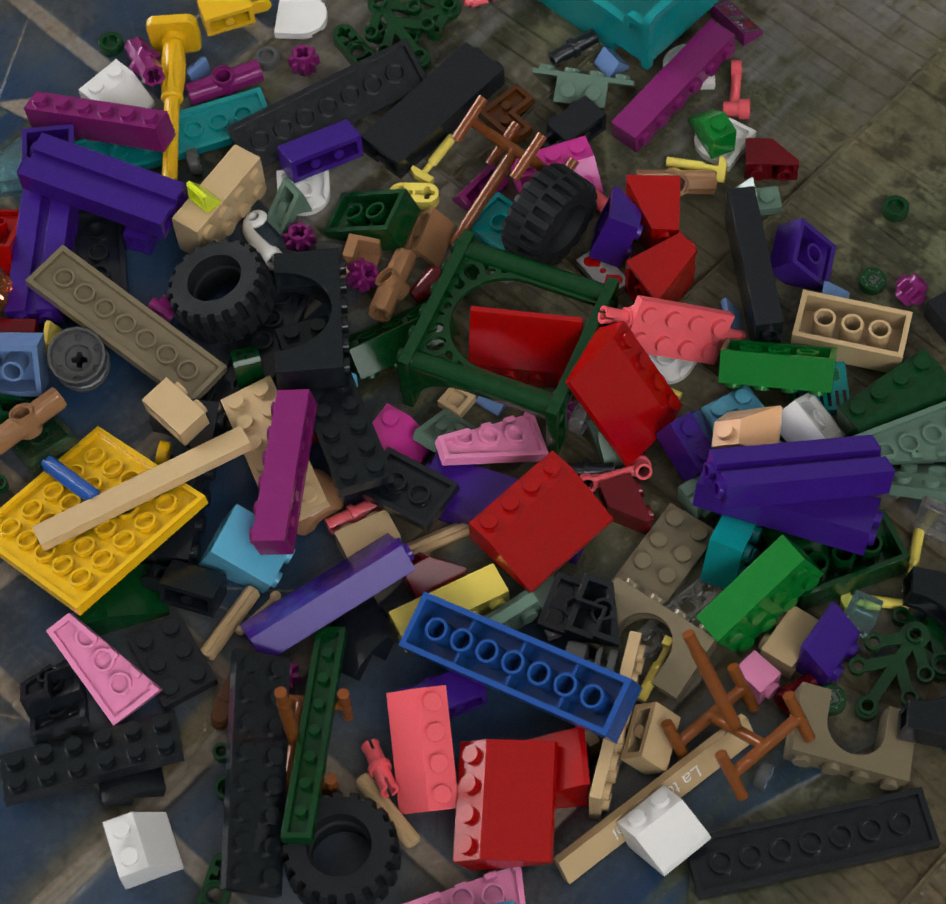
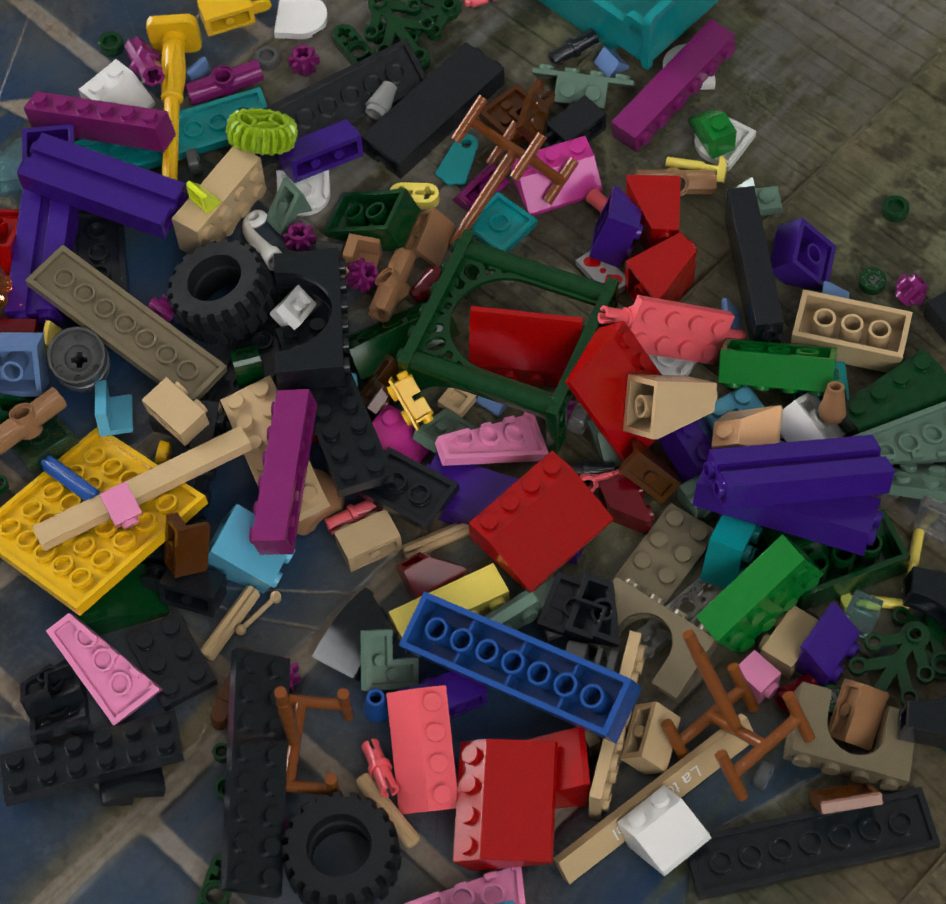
white slope [102,812,184,889] -> none
dark purple panel [123,226,159,255] -> none
dark purple brick [239,533,416,656] -> none
dark green plate [280,626,348,844] -> none
light yellow piece [411,134,456,184] -> none
black tyre [501,163,597,267] -> none
light yellow piece [637,635,673,703] -> none
magenta slope [711,1,763,46] -> none
coral brick [723,60,750,120] -> none
dark red slope [744,138,799,181] -> none
none -> medium azure panel [95,380,133,437]
none -> bright pink brick [99,481,142,530]
none -> reddish brown panel [164,512,210,578]
none -> lime gear [226,107,298,156]
none -> white slope [270,285,317,330]
none -> reddish brown plate [360,354,399,414]
none -> sand green plate [361,629,419,691]
none -> blue cone [363,689,389,723]
none -> light grey cone [365,81,397,121]
none -> yellow hinge [387,370,434,431]
none -> teal piece [435,134,478,186]
none -> reddish brown hinge [516,79,556,143]
none -> reddish brown panel [618,438,681,504]
none -> tan slope [623,374,717,439]
none -> dark orange tile [808,783,883,814]
none -> medium nougat cone [818,381,847,425]
none -> medium nougat panel [828,678,889,750]

